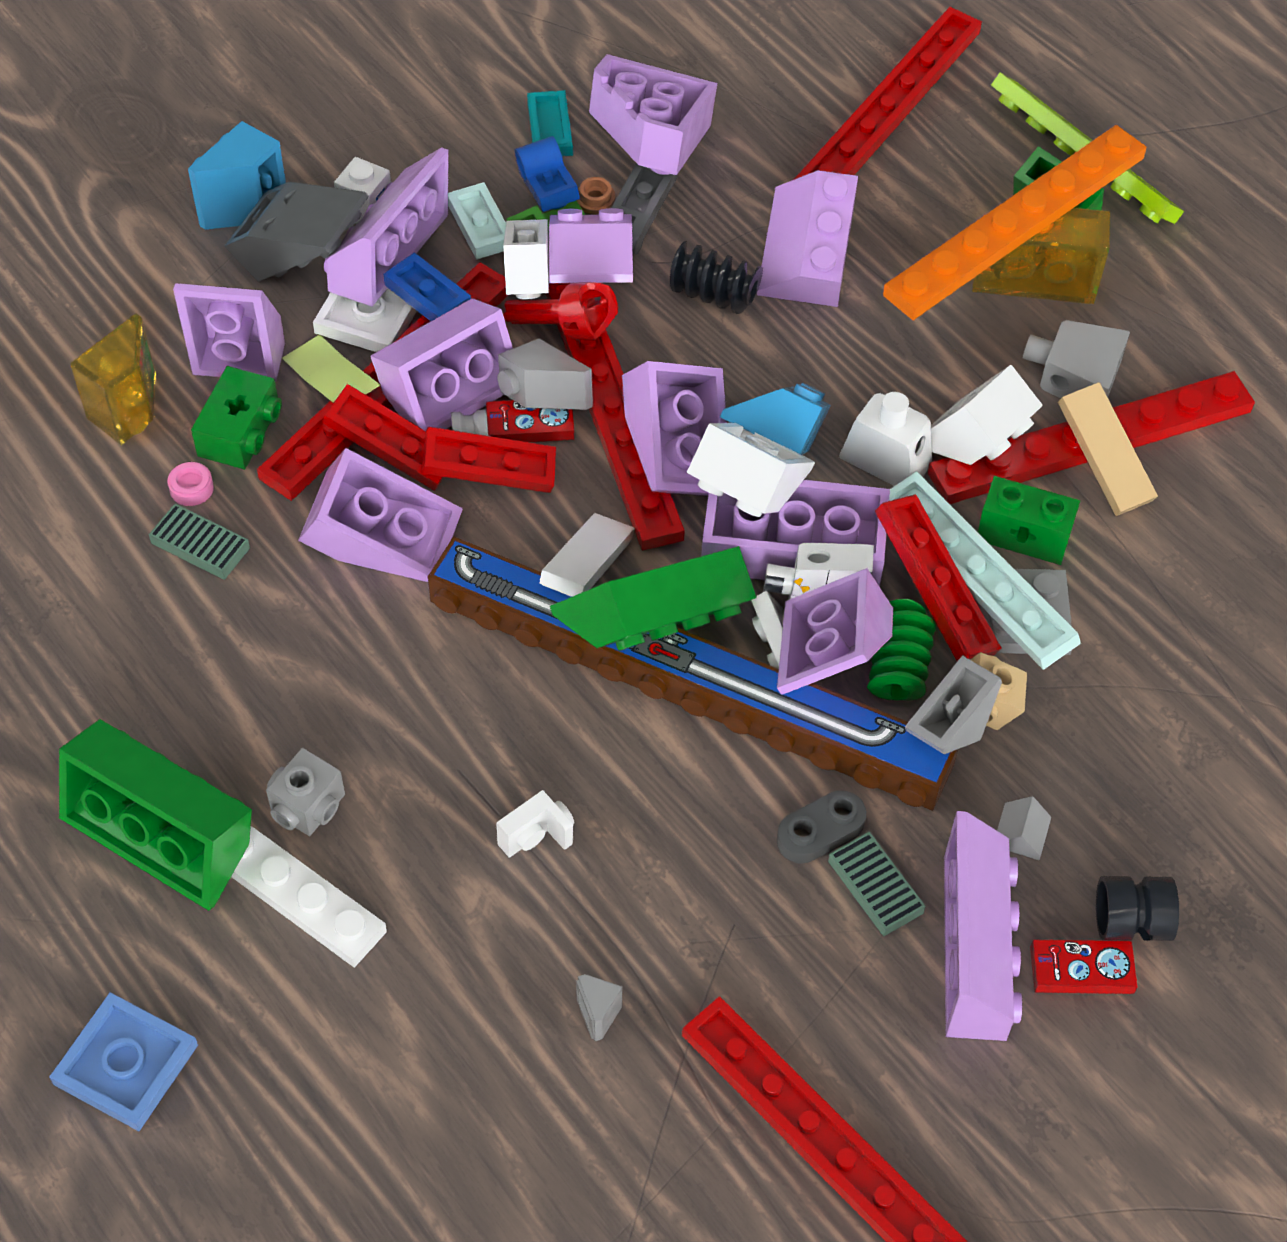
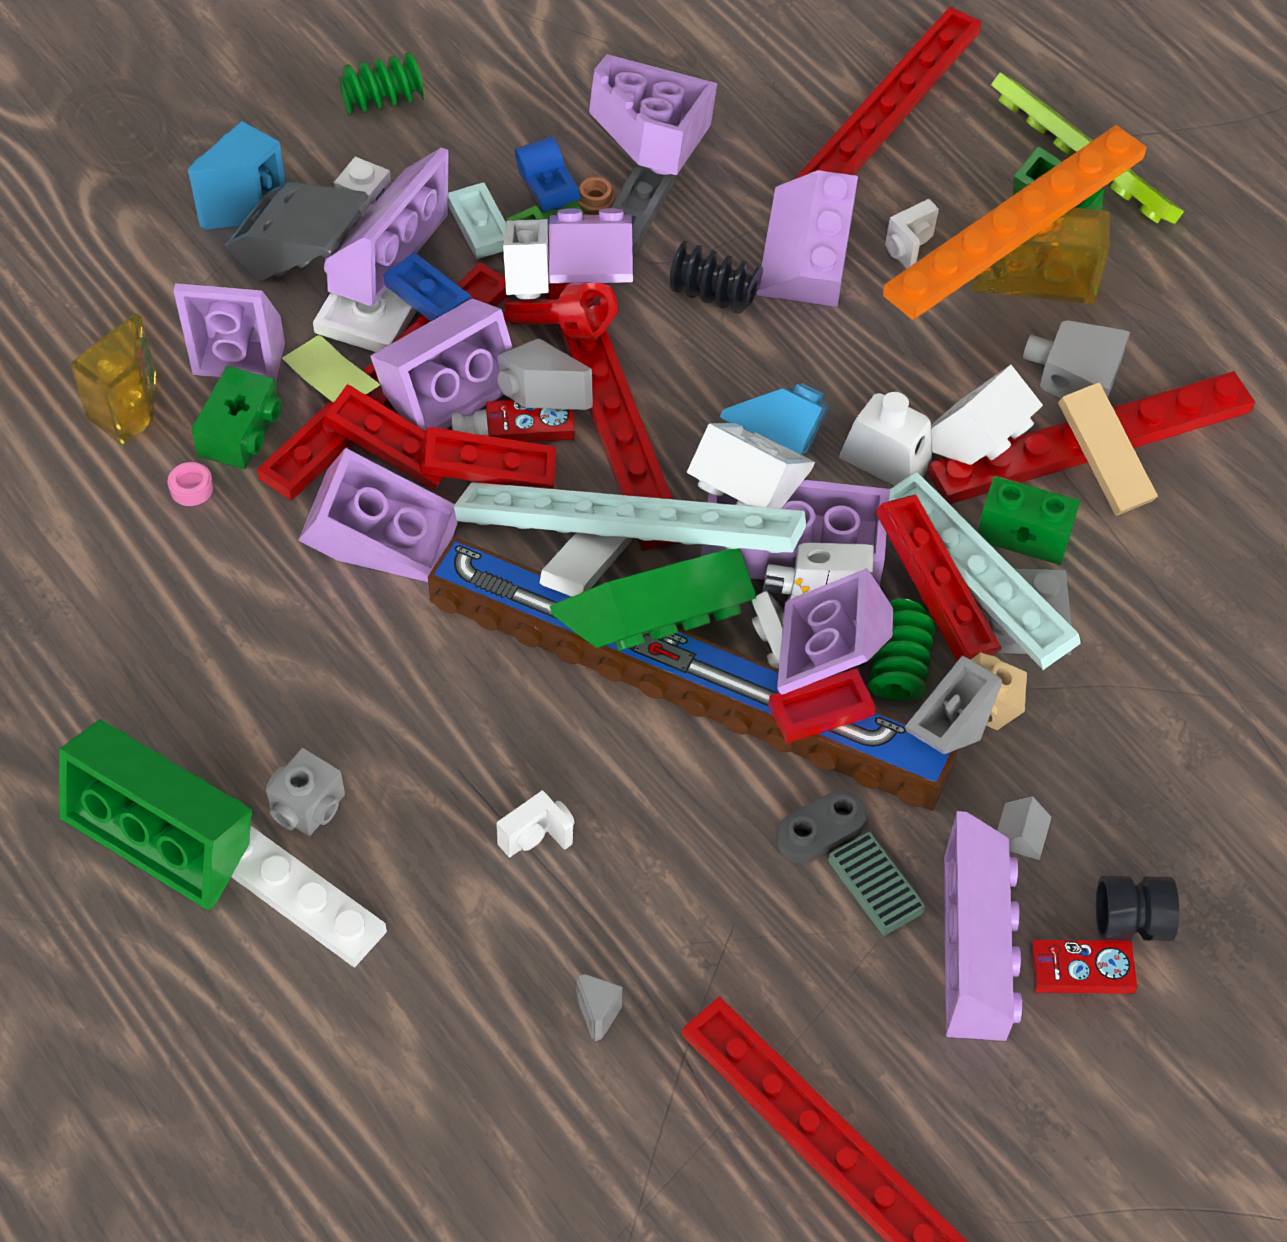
medium blue plate [49,992,198,1131] -> none
sand green tile [149,504,250,580] -> none
teal tile [527,90,573,156] -> none
lavender slope [622,361,727,495] -> none
none -> green piece [339,53,424,116]
none -> light aqua plate [453,482,806,553]
none -> red tile [768,668,876,744]
none -> white bracket [885,199,939,268]

